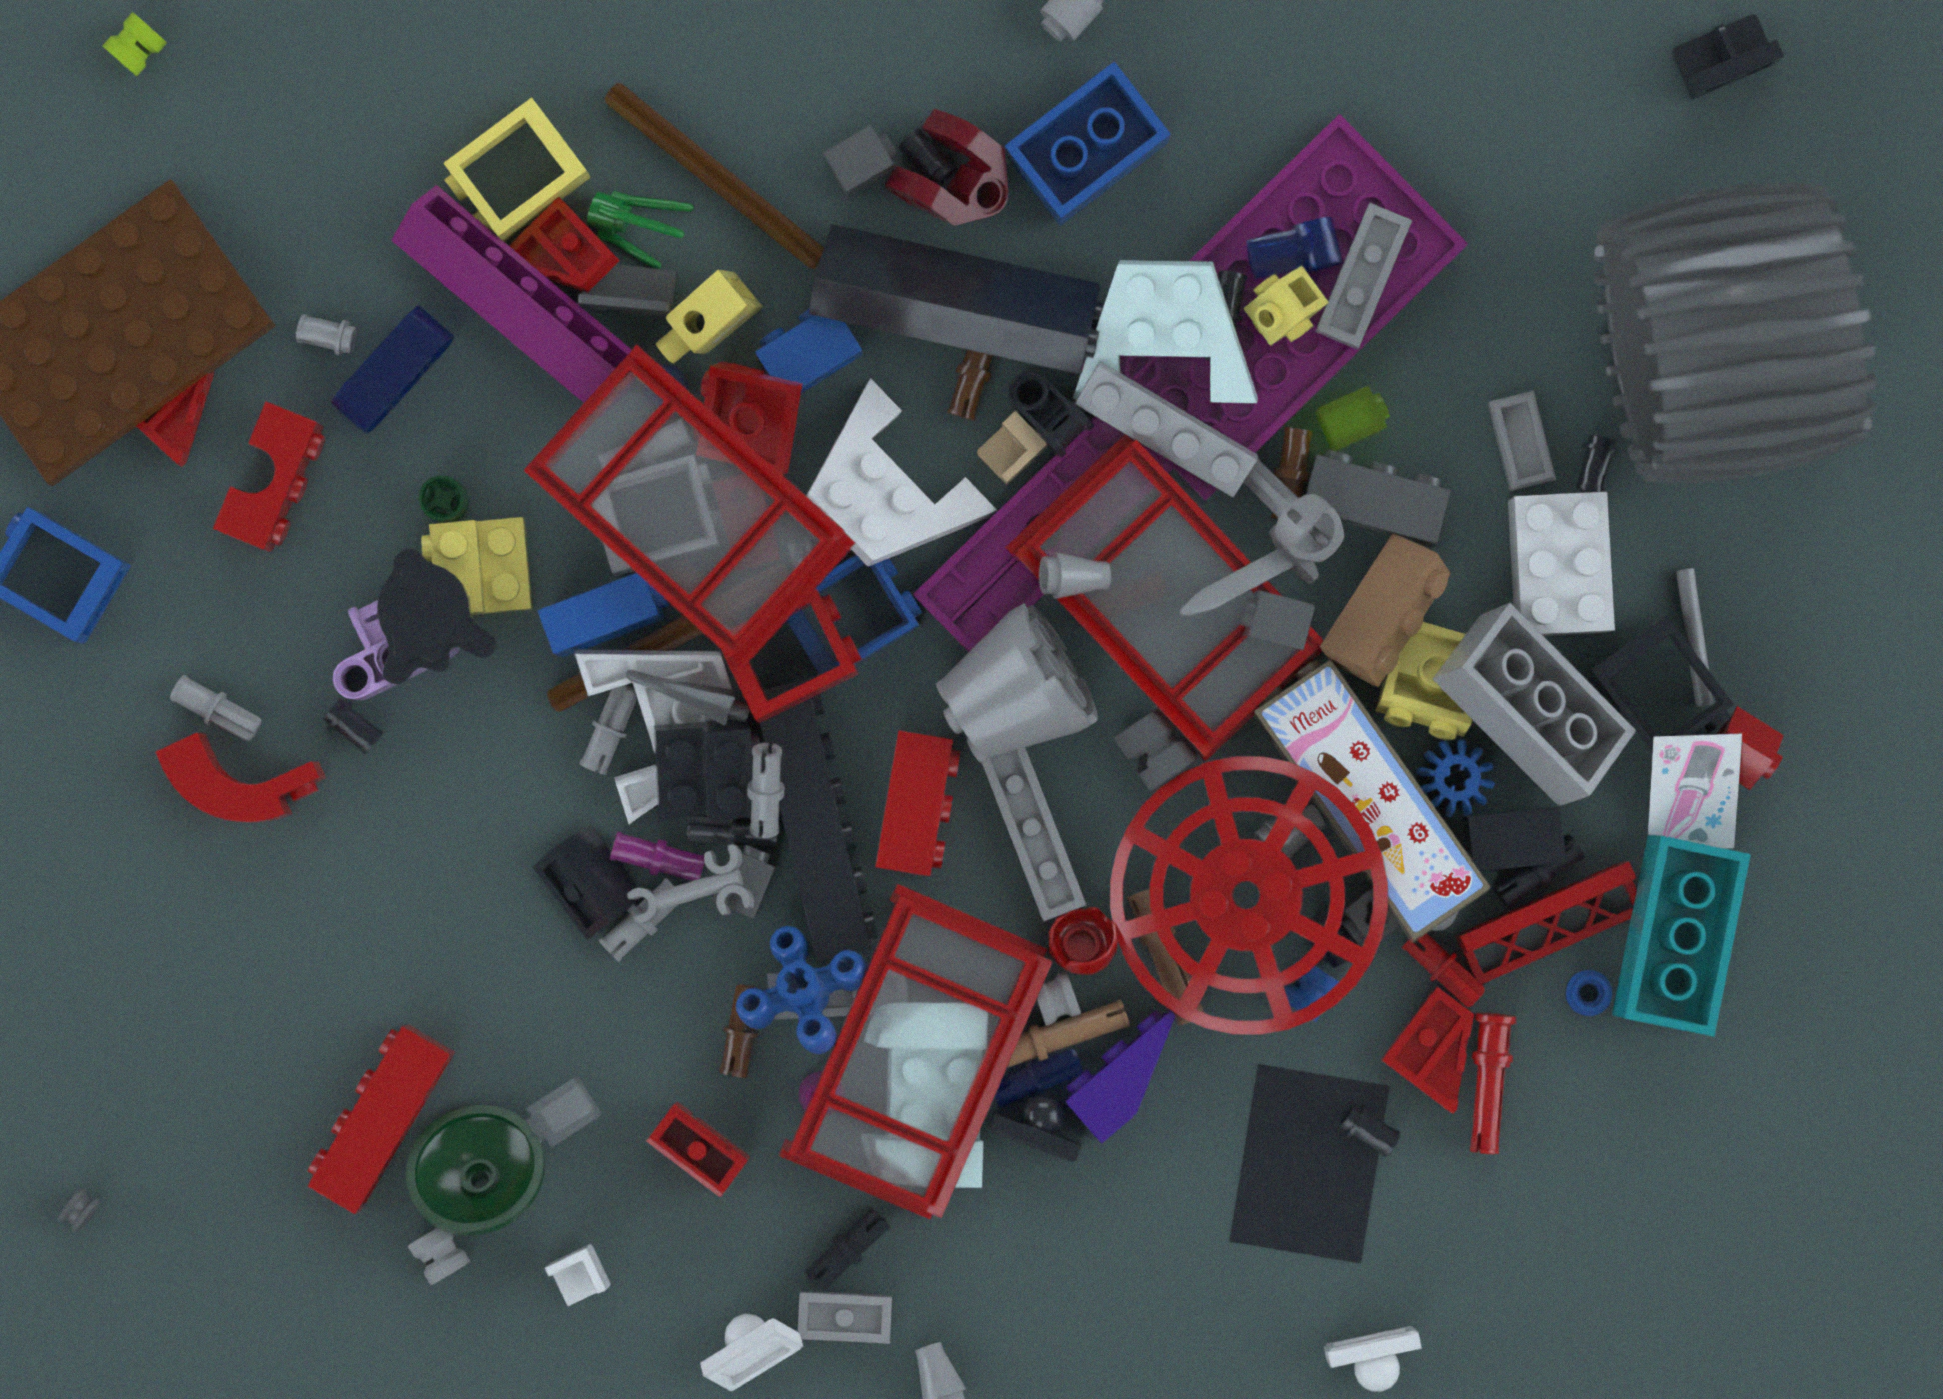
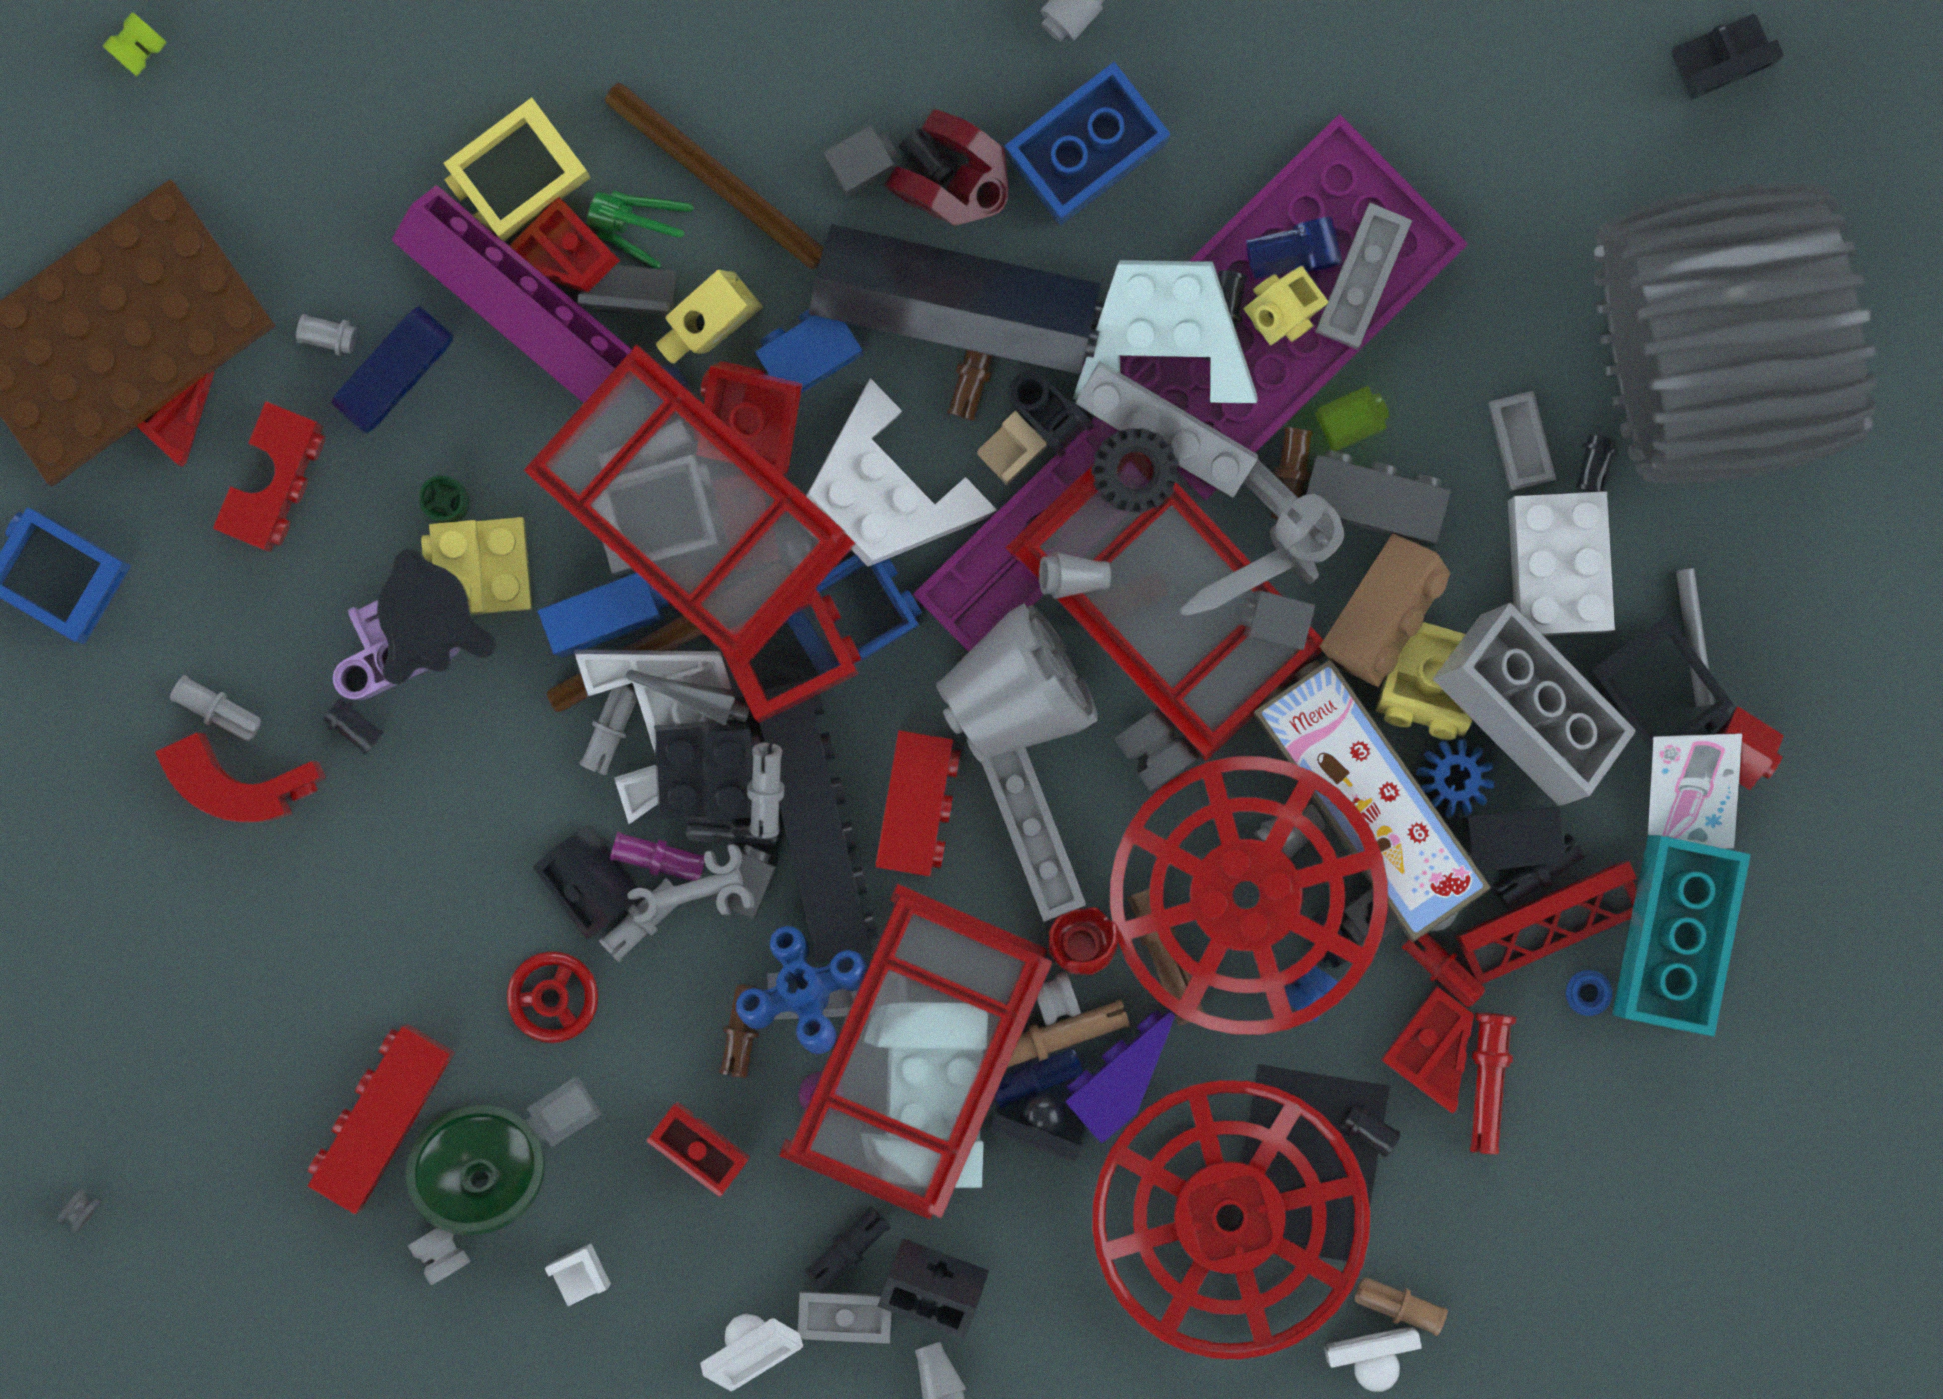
none -> red piece [507,951,598,1043]
none -> black brick [877,1238,989,1339]
none -> black tyre [1092,428,1179,512]
none -> red dish [1092,1080,1370,1359]
none -> medium nougat axle [1354,1277,1448,1336]

